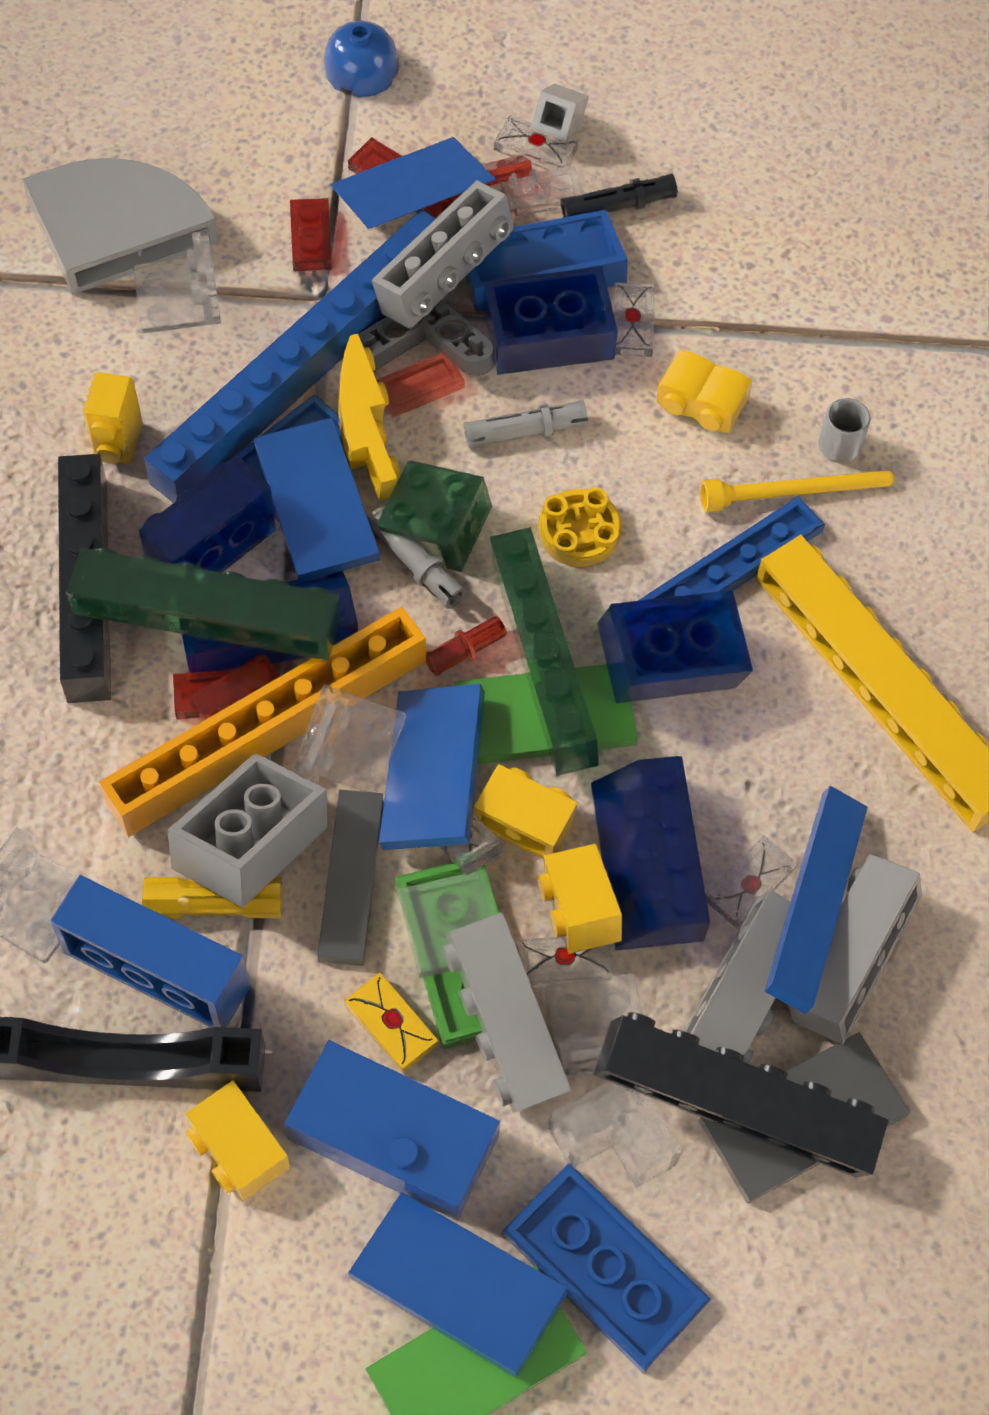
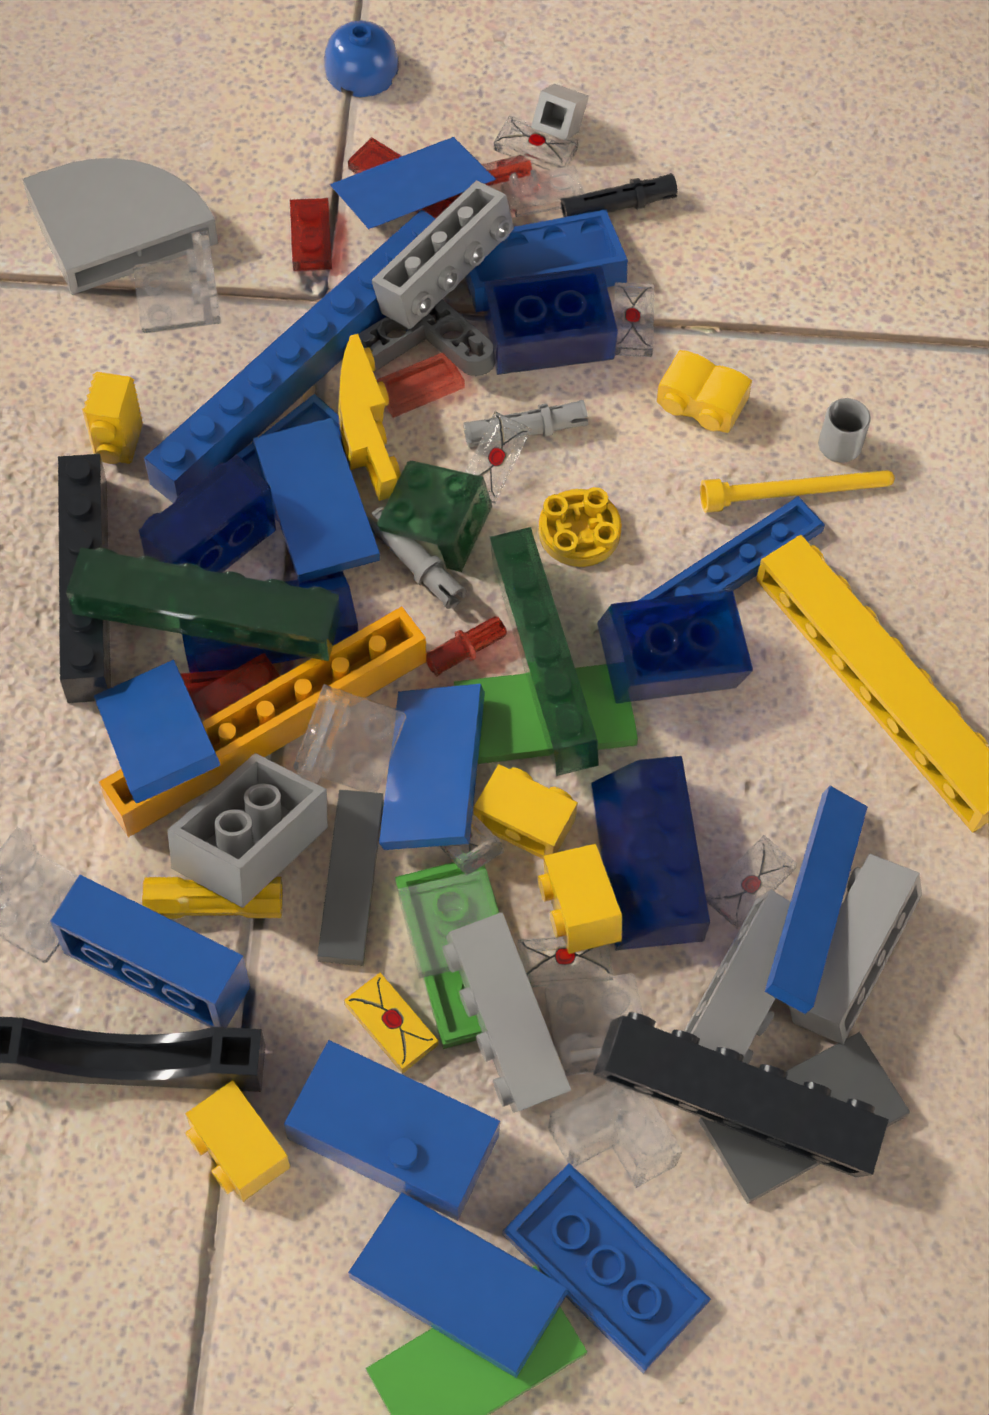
none -> blue tile [94,659,221,804]
none -> clear tile [458,411,532,504]

